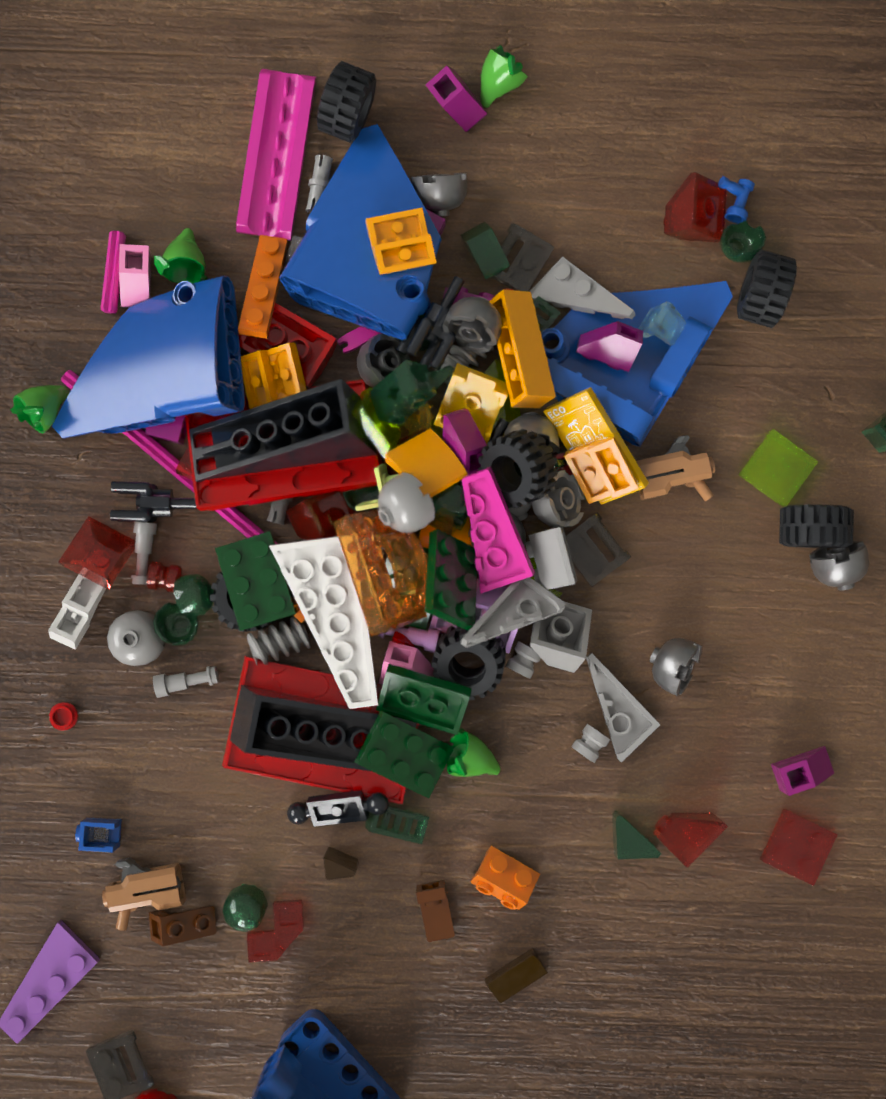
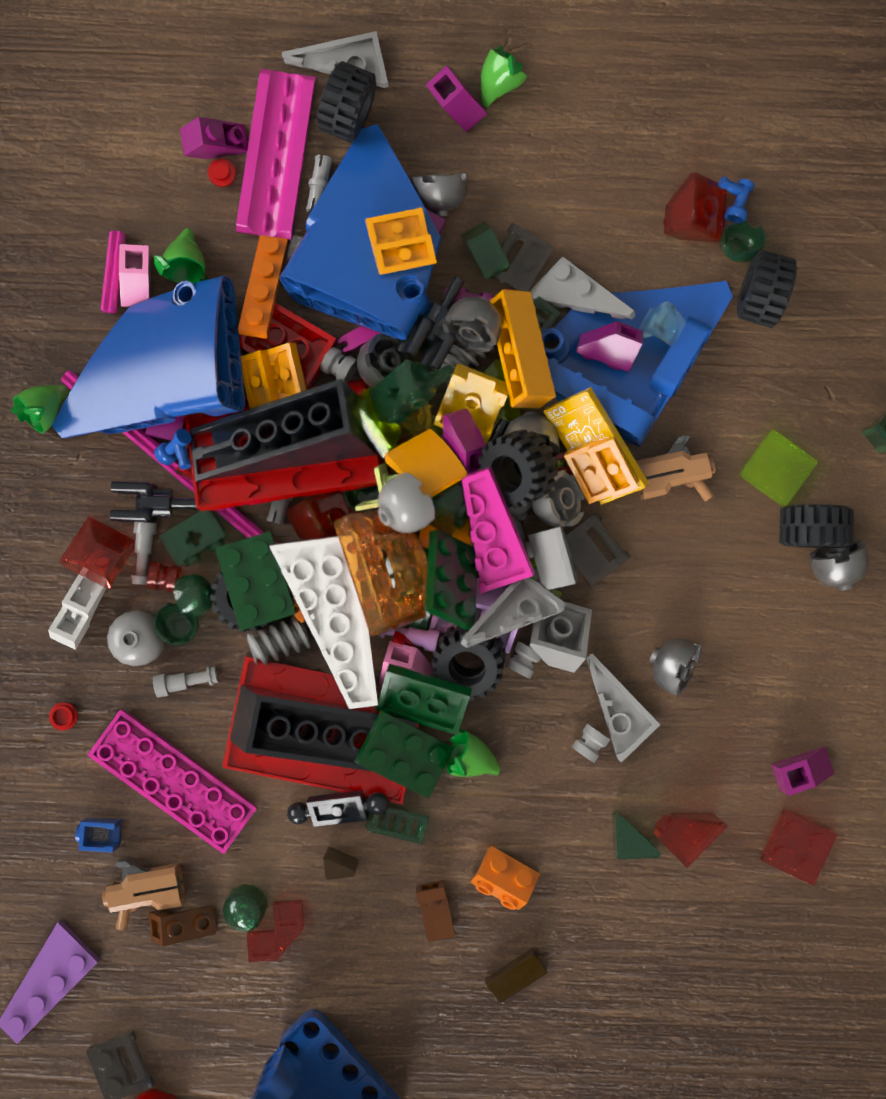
none -> dark pink plate [87,709,258,854]
none -> blue piece [154,429,191,470]
none -> clear green brick [160,510,230,567]
none -> magenta slope [180,117,248,159]
none -> red plate [208,159,236,187]
none -> light grey wing [282,31,388,88]
none -> light grey wheel [320,346,357,383]

